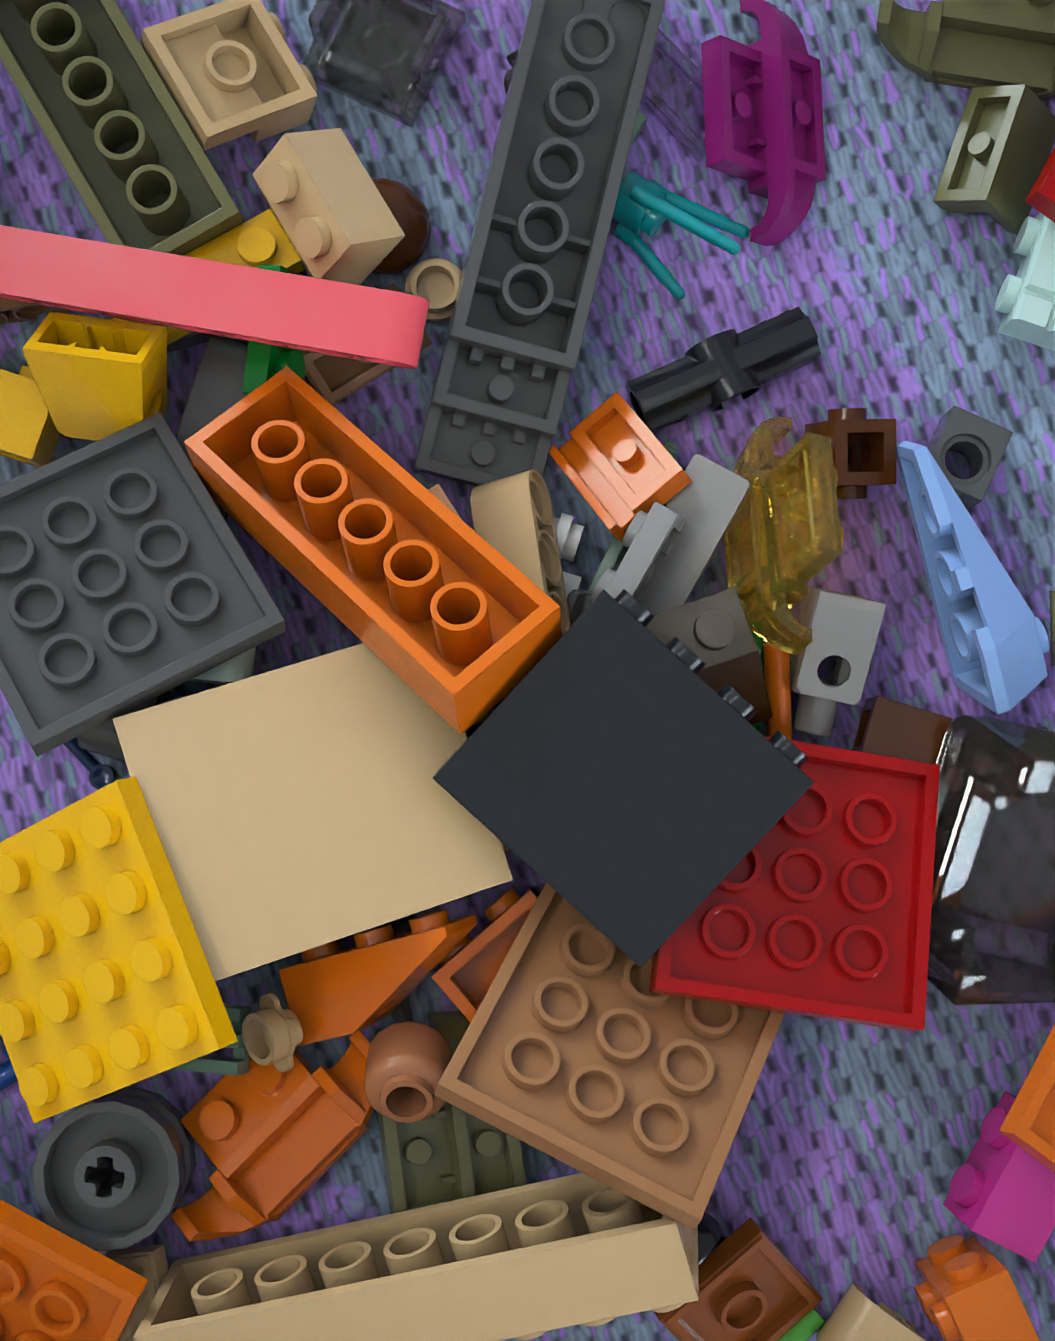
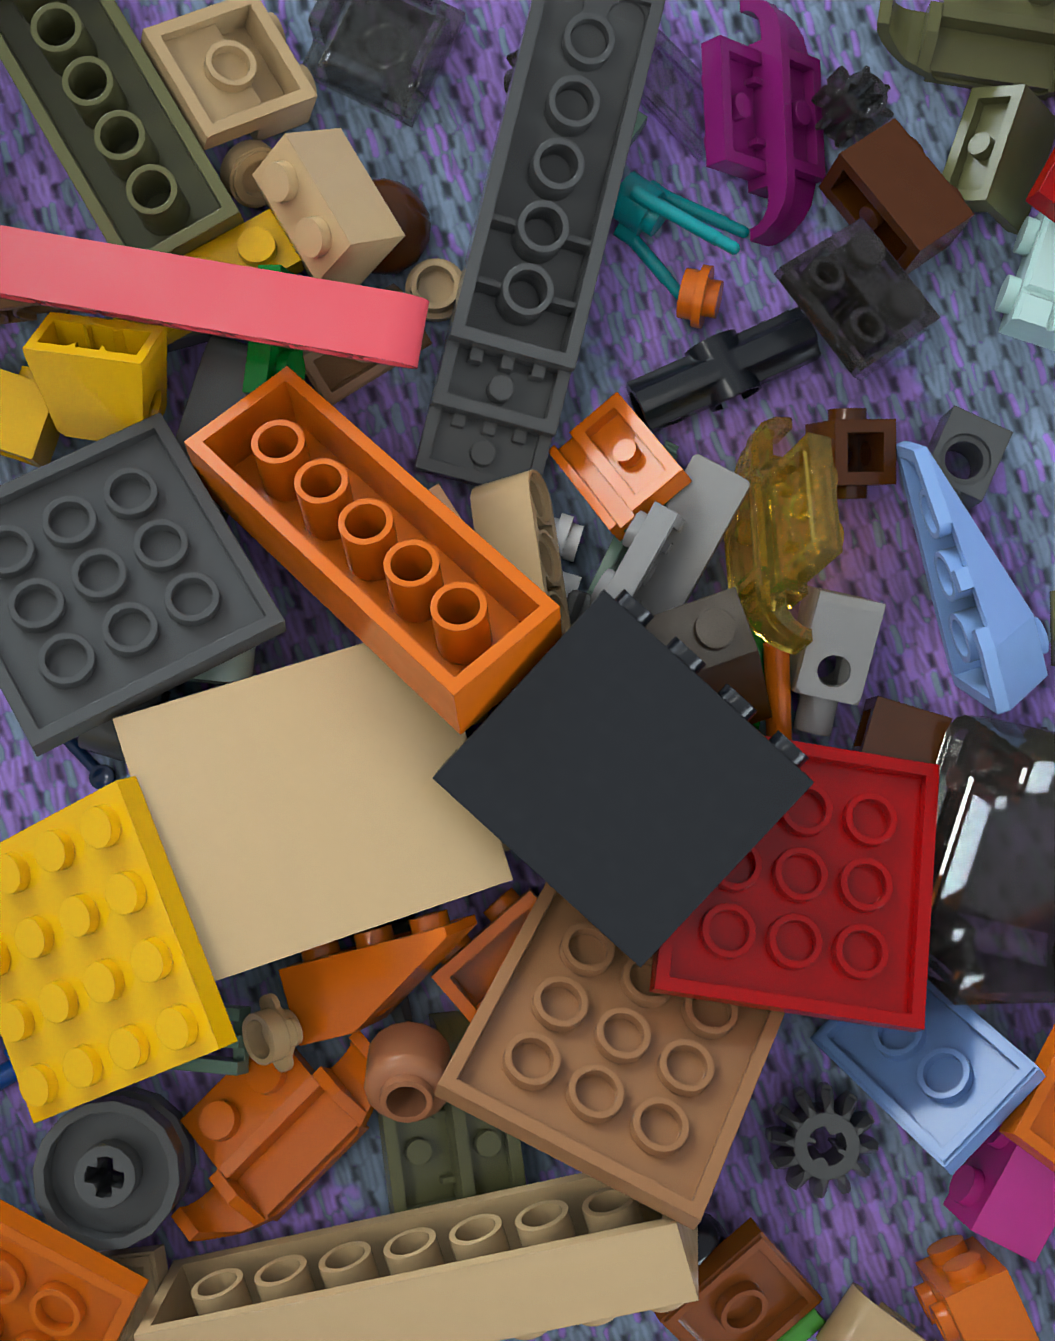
none -> tan tile [220,139,272,208]
none -> orange plate [676,264,724,329]
none -> dark grey gear [765,1082,879,1198]
none -> clear smoke slope [774,217,940,381]
none -> medium blue tile [810,972,1046,1176]
none -> clear smoke gear [811,65,894,148]
none -> reddish brown brick [819,118,975,282]

